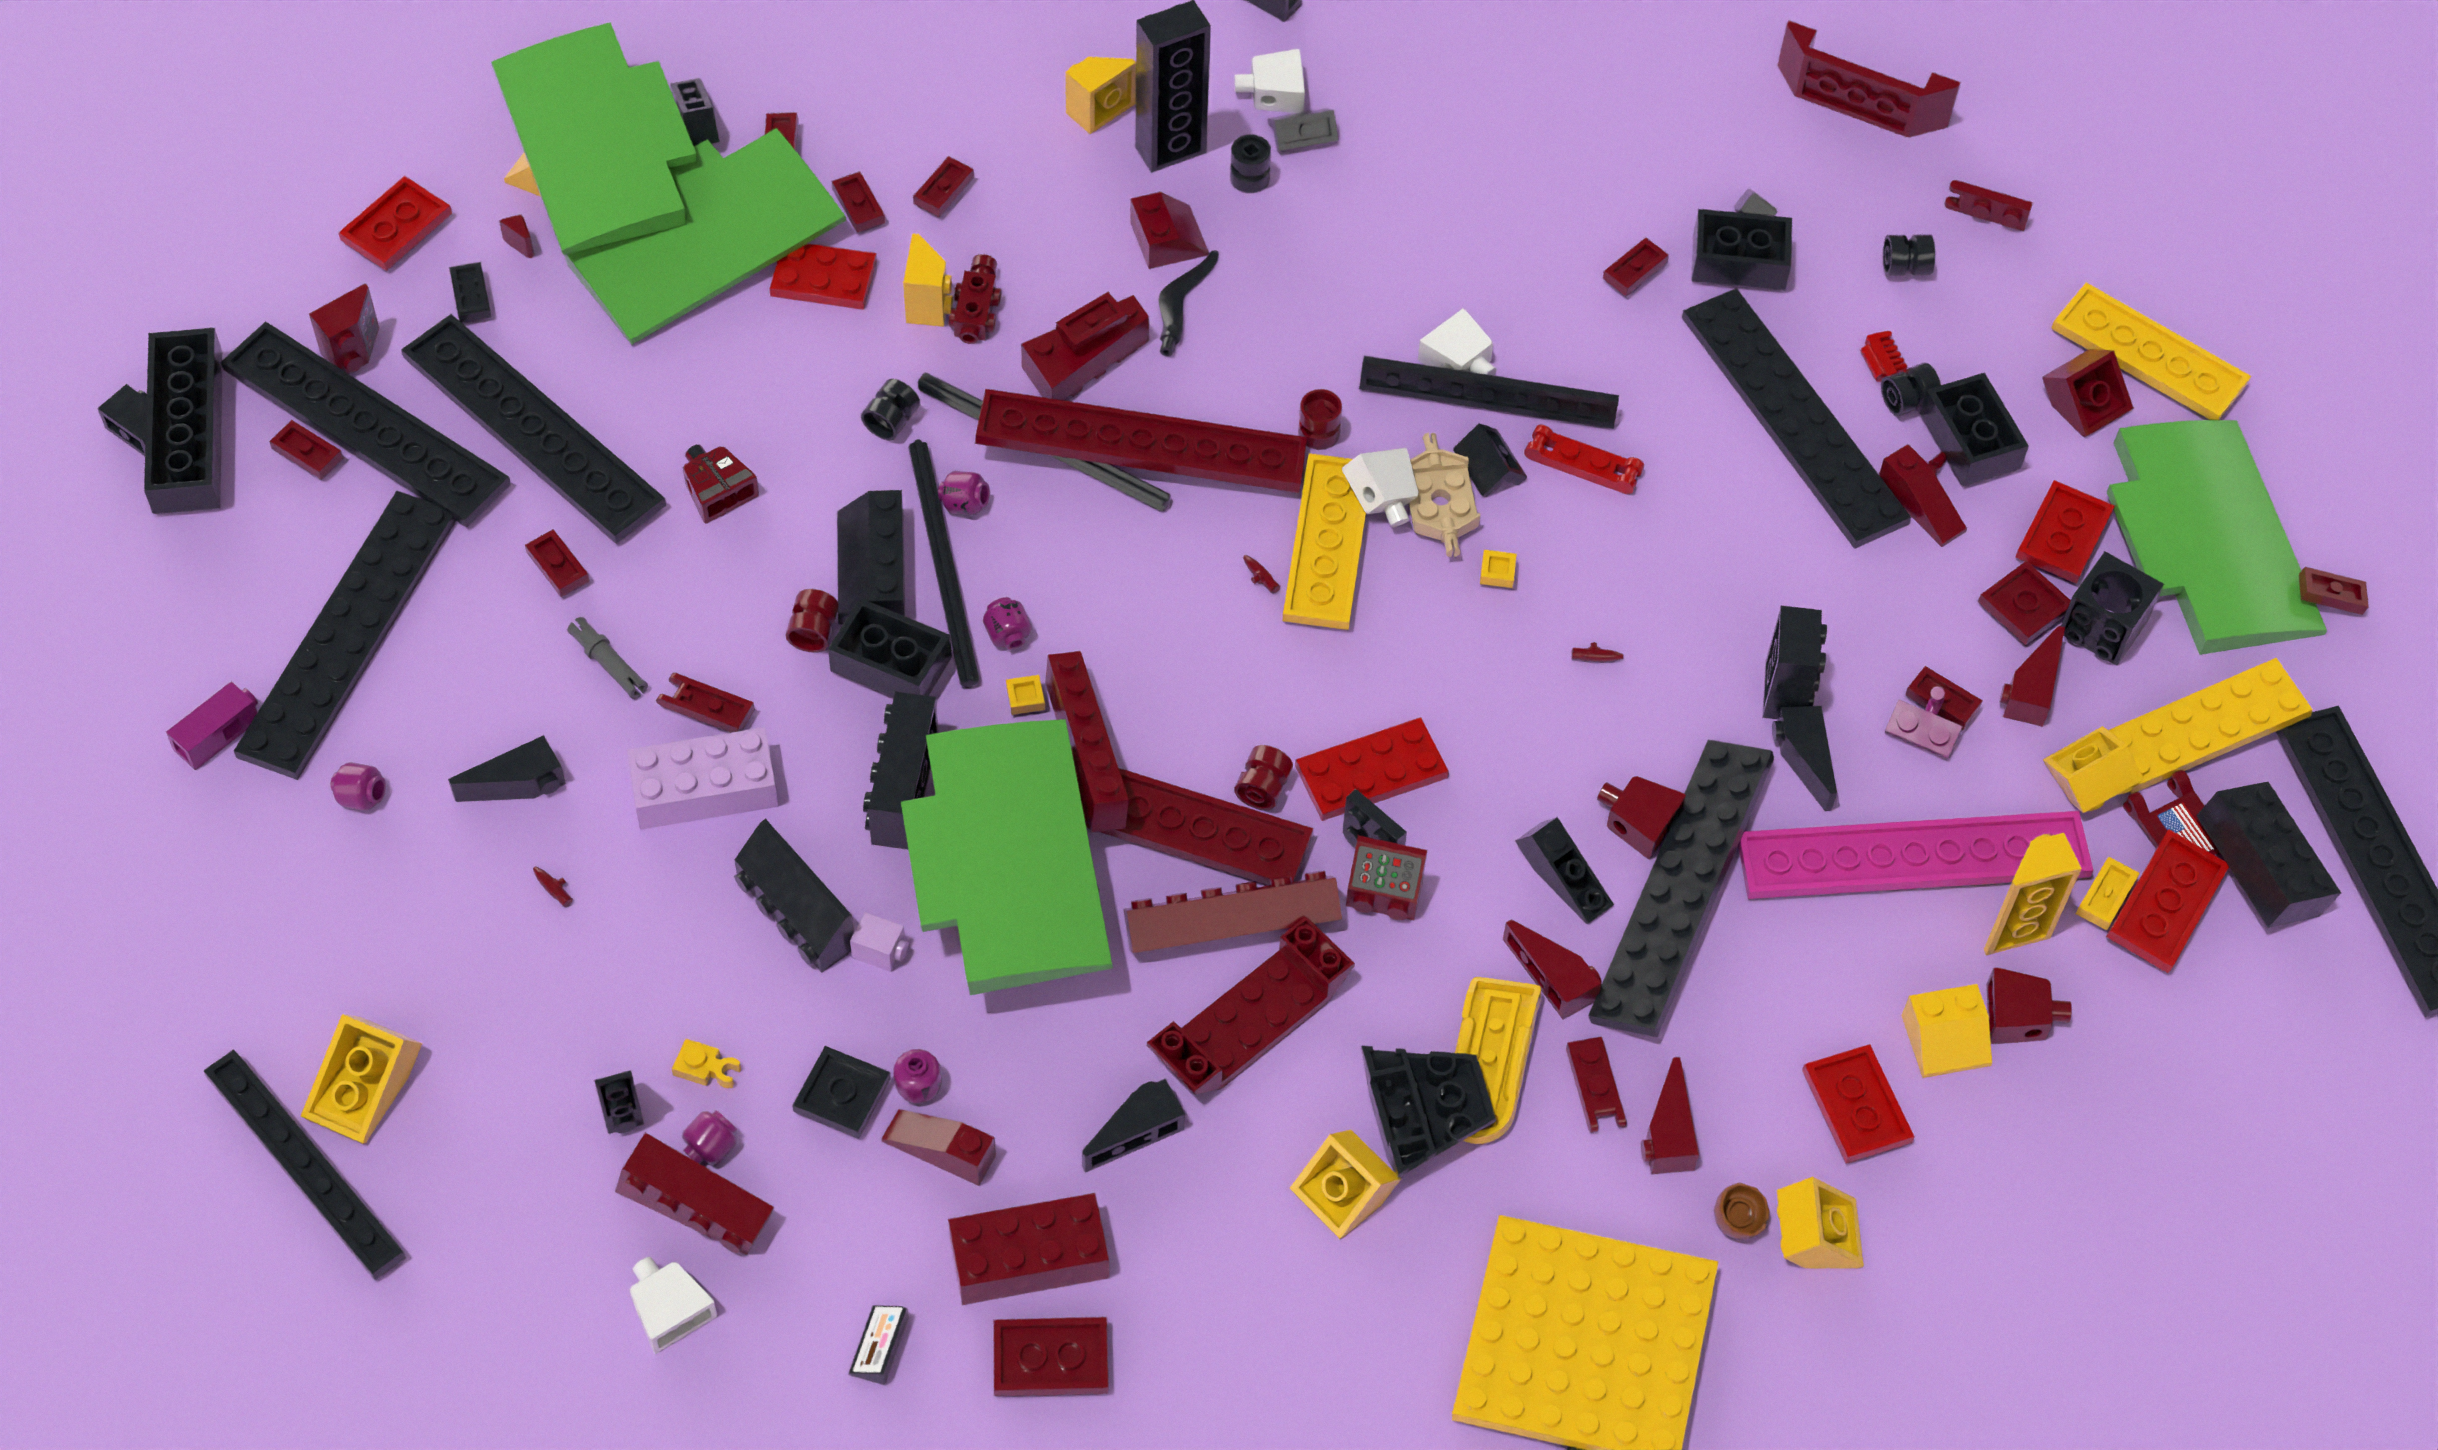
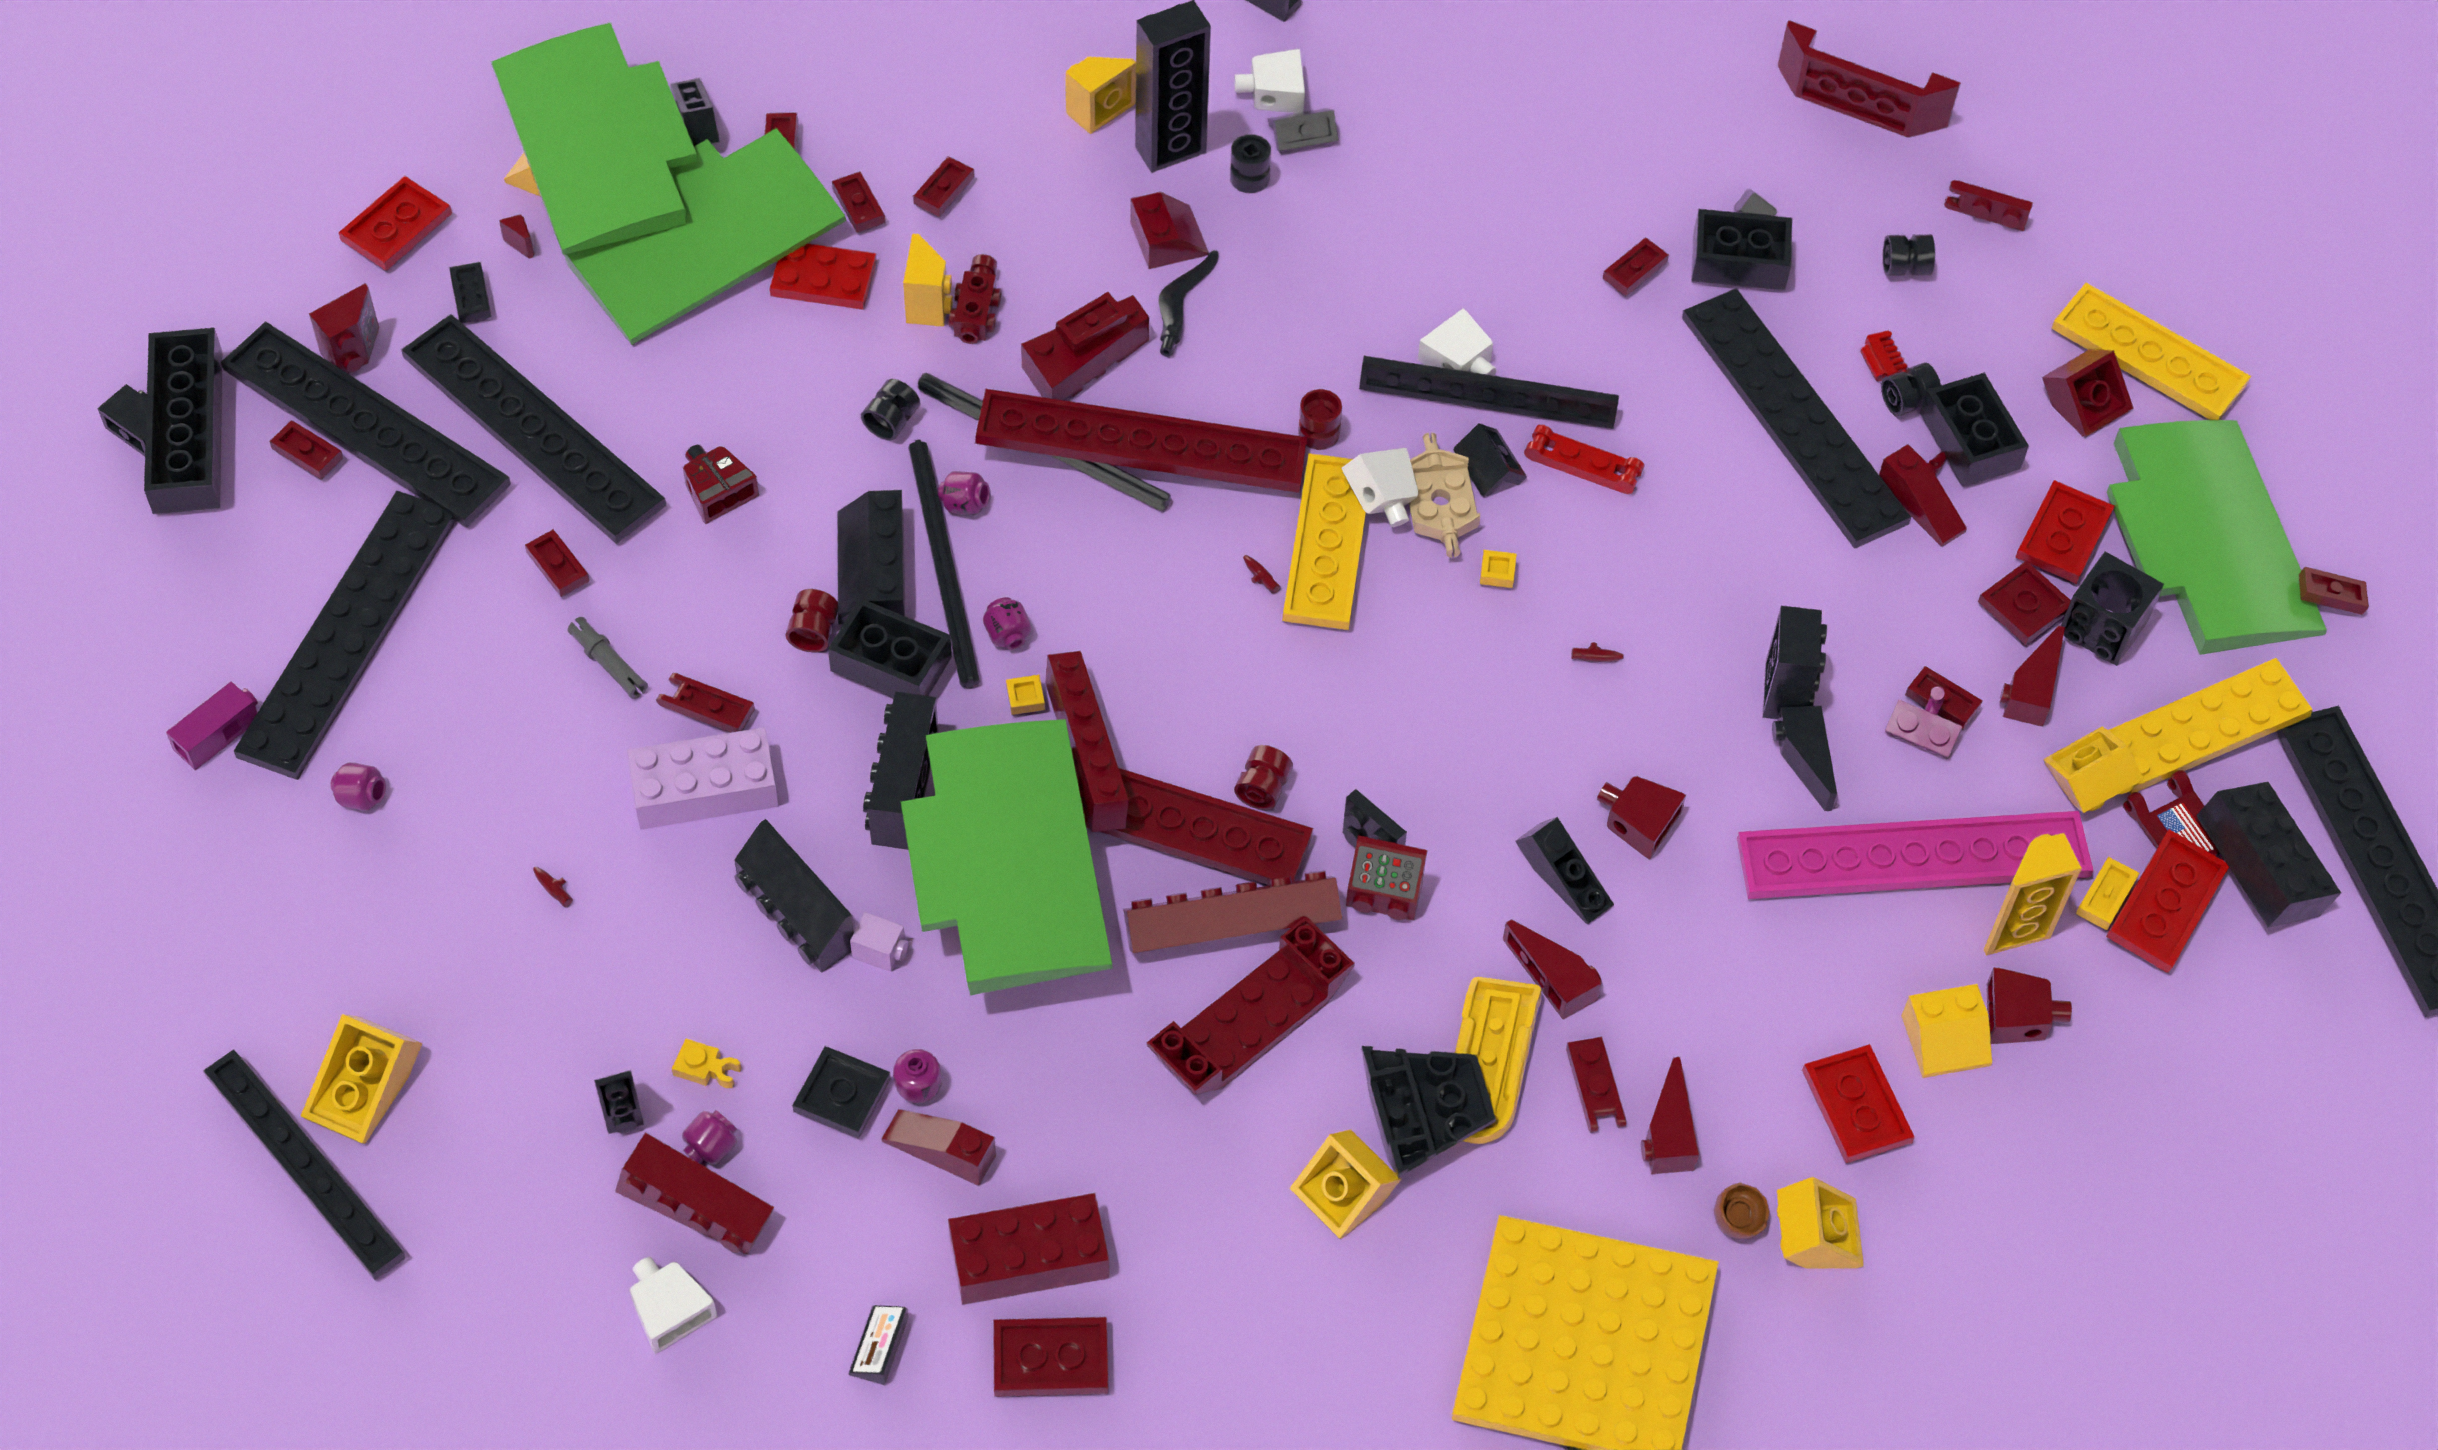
black slope [448,735,566,802] -> none
black slope [1082,1078,1185,1173] -> none
red plate [1295,717,1449,821] -> none
black plate [1588,739,1774,1037] -> none

